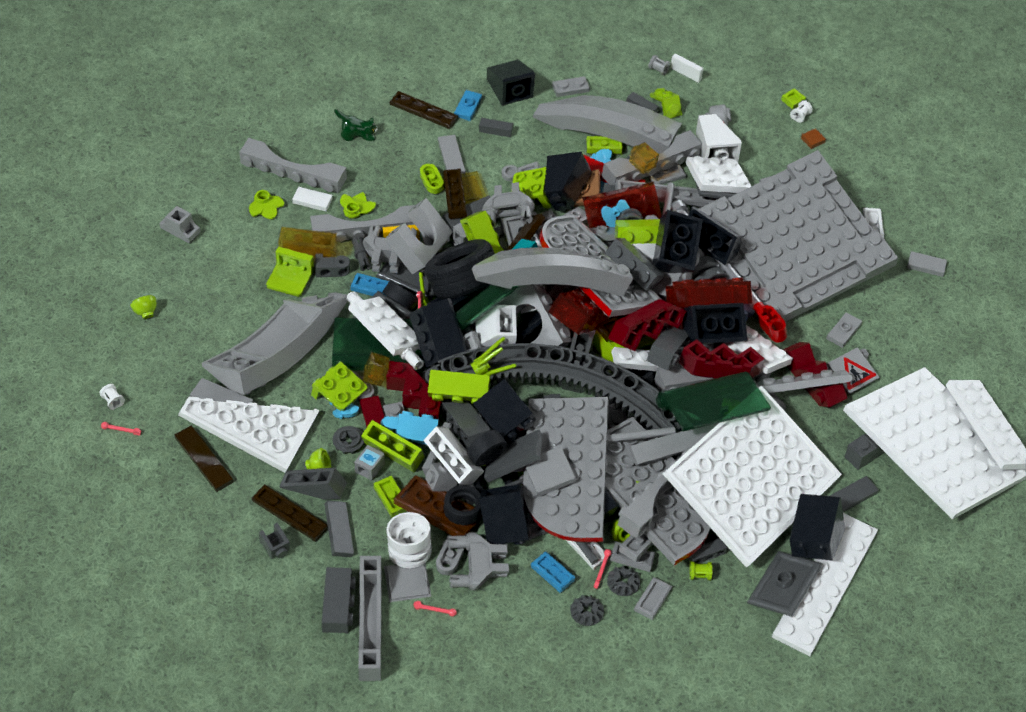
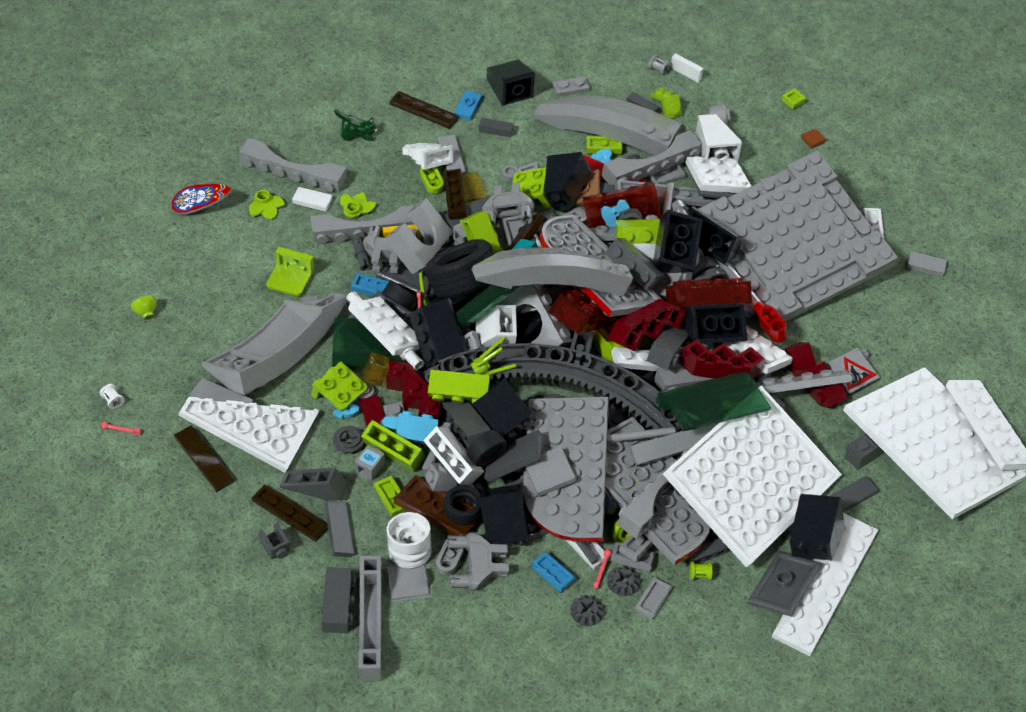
light grey brick [159,206,200,243] -> none
clear yellow brick [278,227,337,258] -> none
lime brick [305,448,331,469] -> none
dark grey leg [315,254,350,278] -> none
coral hinge [414,601,457,617] -> none
clear yellow brick [629,142,659,174] -> none
white bush [790,101,813,123] -> none
light grey plate [826,312,862,348] -> none
none -> shield [171,184,232,215]
none -> white piece [403,143,453,170]

